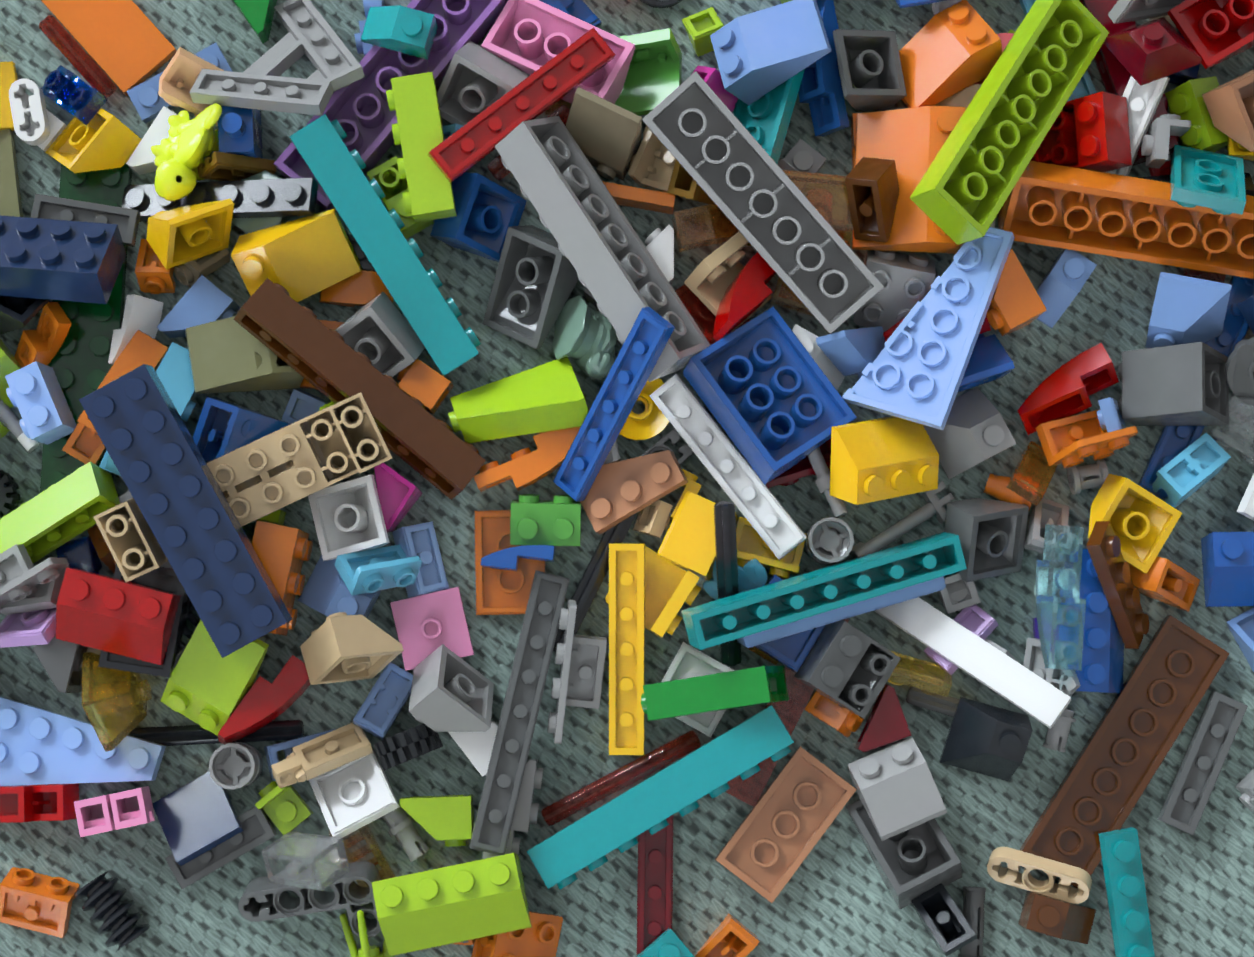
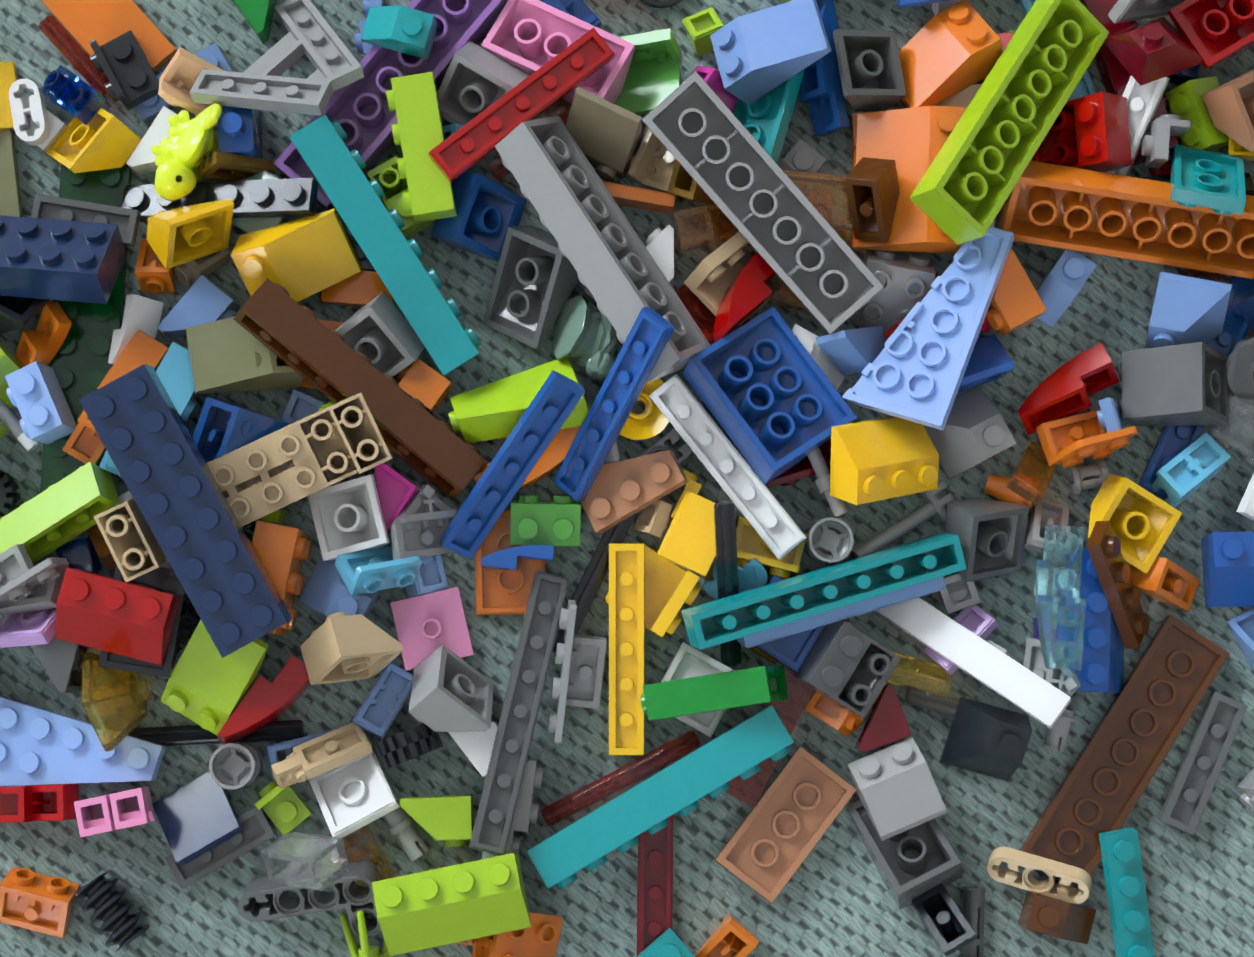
none -> black bracket [89,30,159,110]
none -> light grey slope [391,484,458,560]
none -> blue plate [440,370,585,559]

